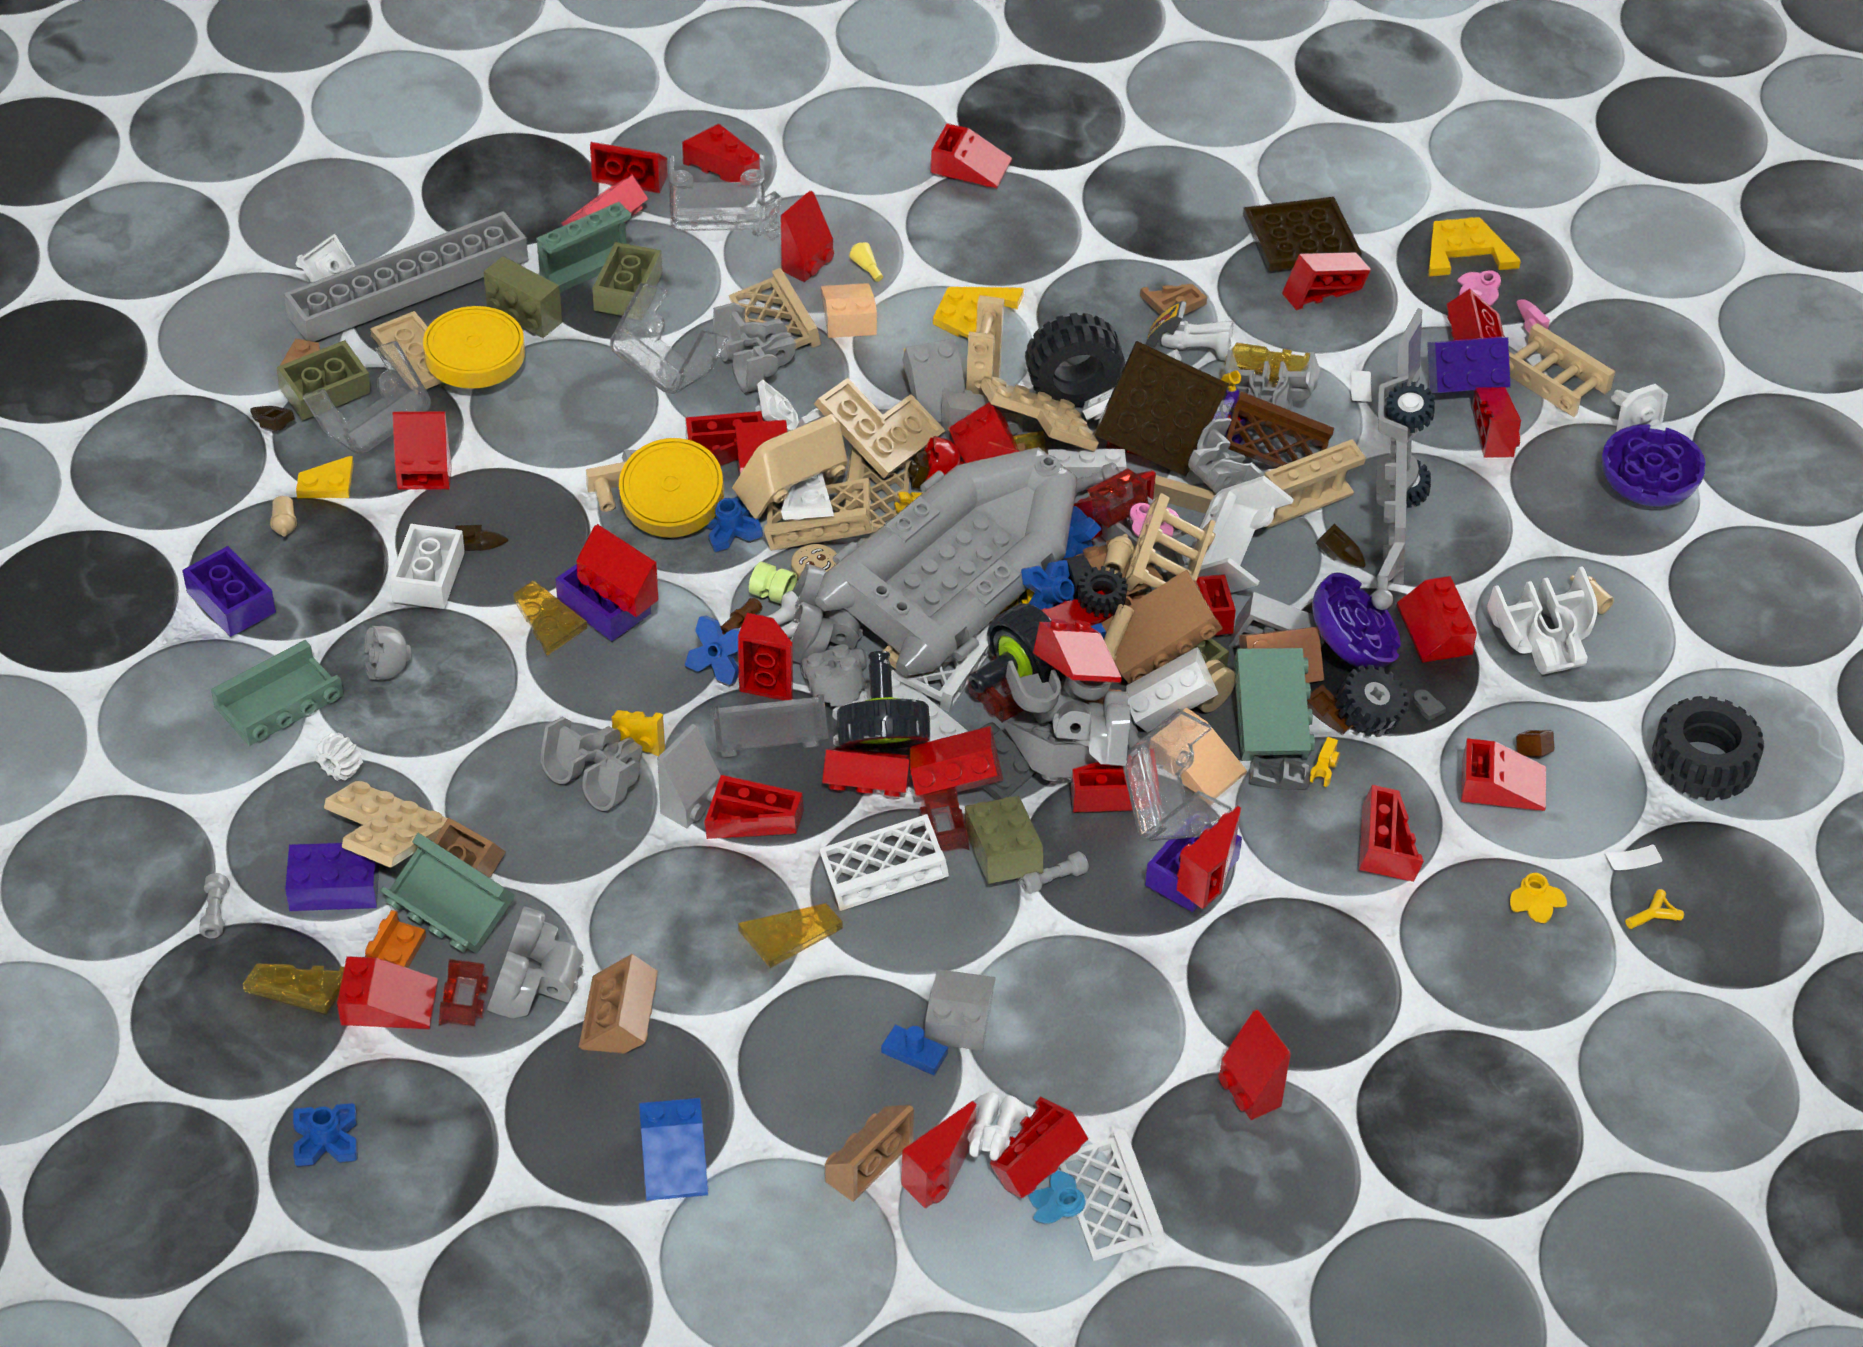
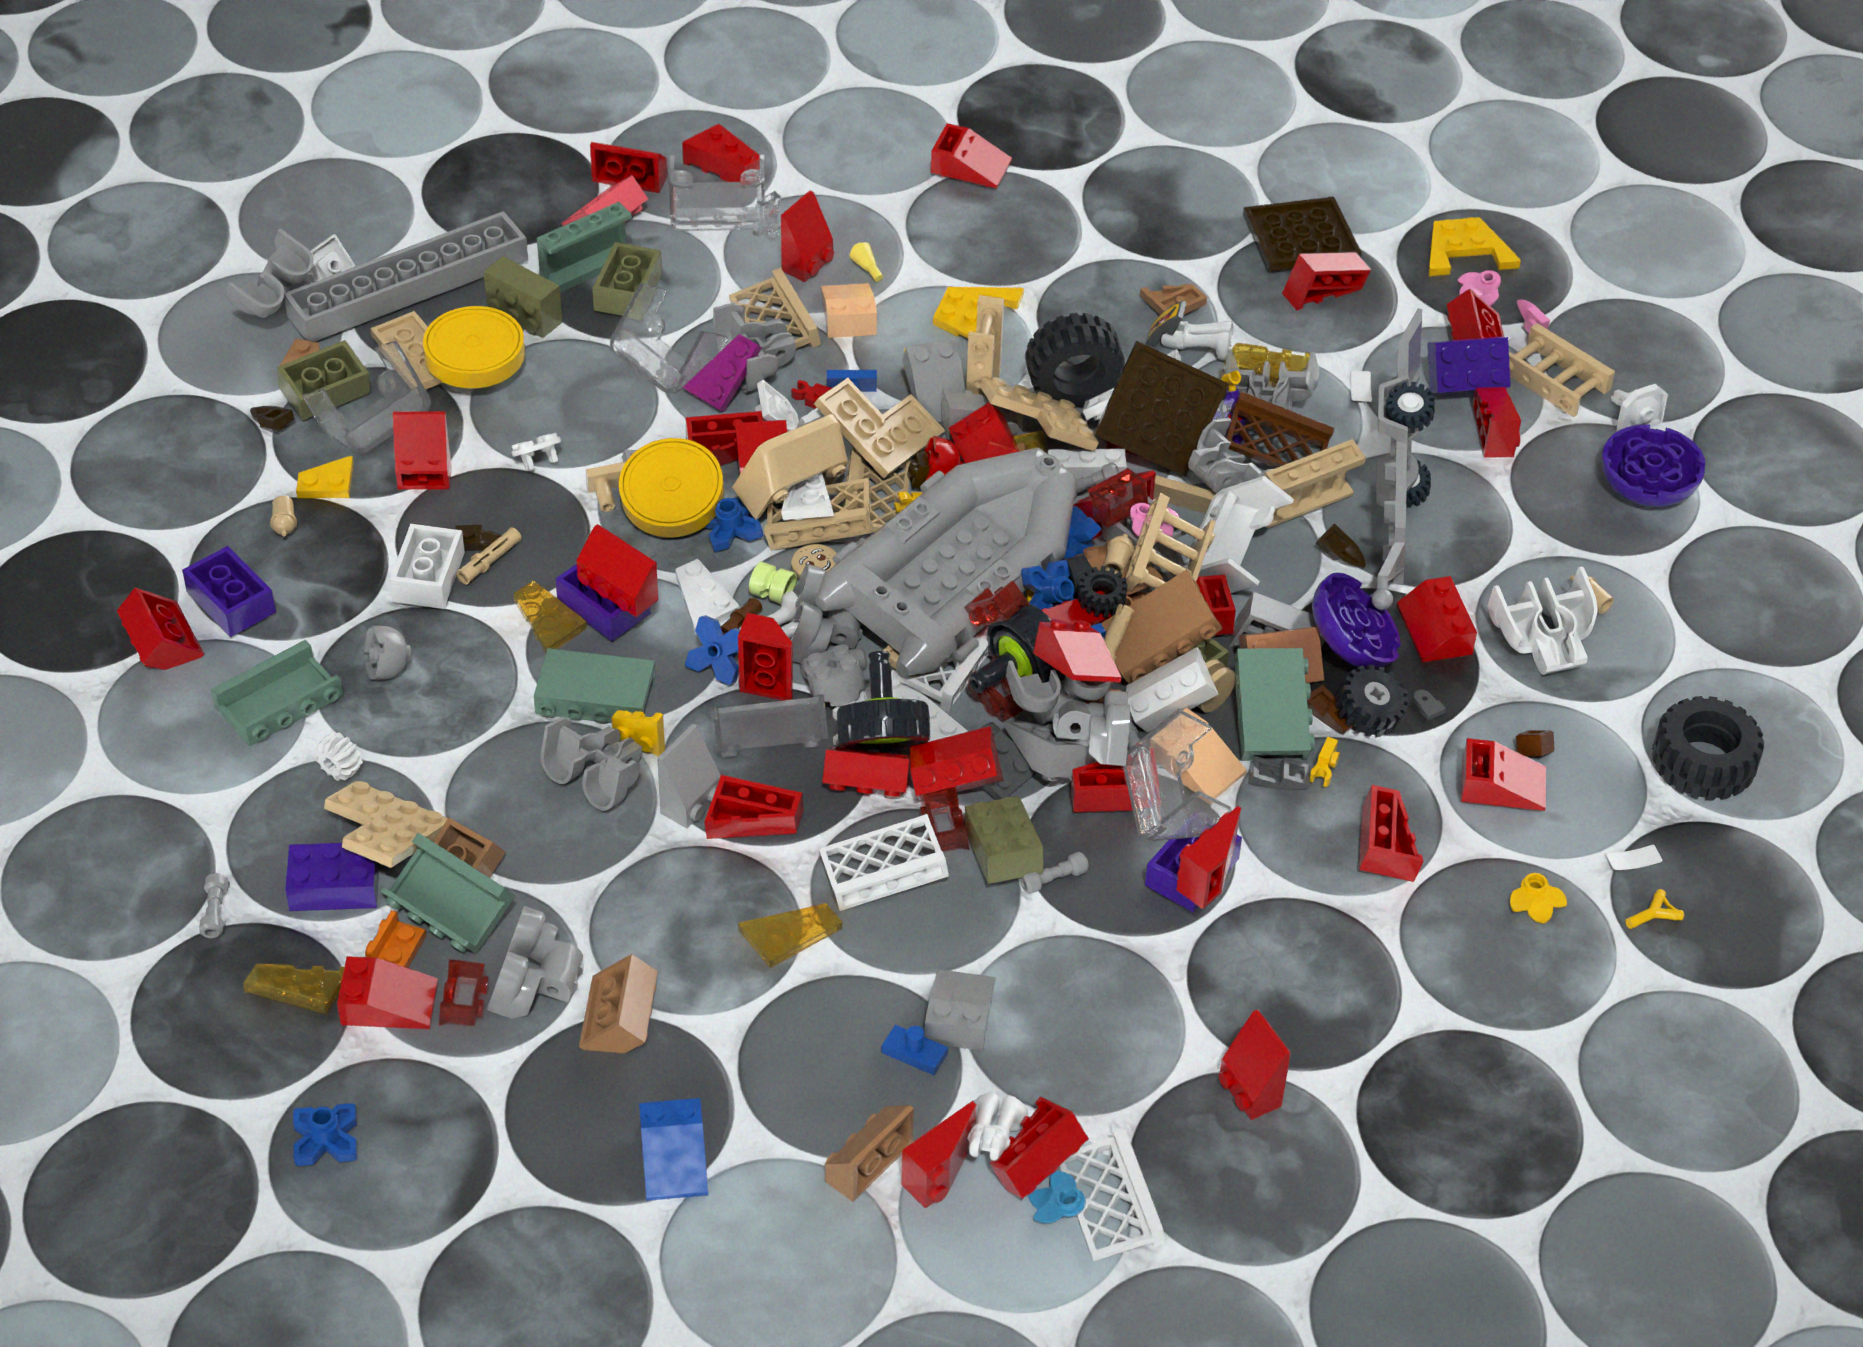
none -> red slope [117,588,204,670]
none -> light grey piece [225,228,314,318]
none -> tan pin [456,527,522,585]
none -> white plate [511,433,561,471]
none -> sand green panel [534,648,656,723]
none -> white wing [675,559,740,635]
none -> magenta wing [682,334,762,412]
none -> red plate [791,380,832,409]
none -> blue tile [827,370,877,392]
none -> clear red window [964,580,1030,626]

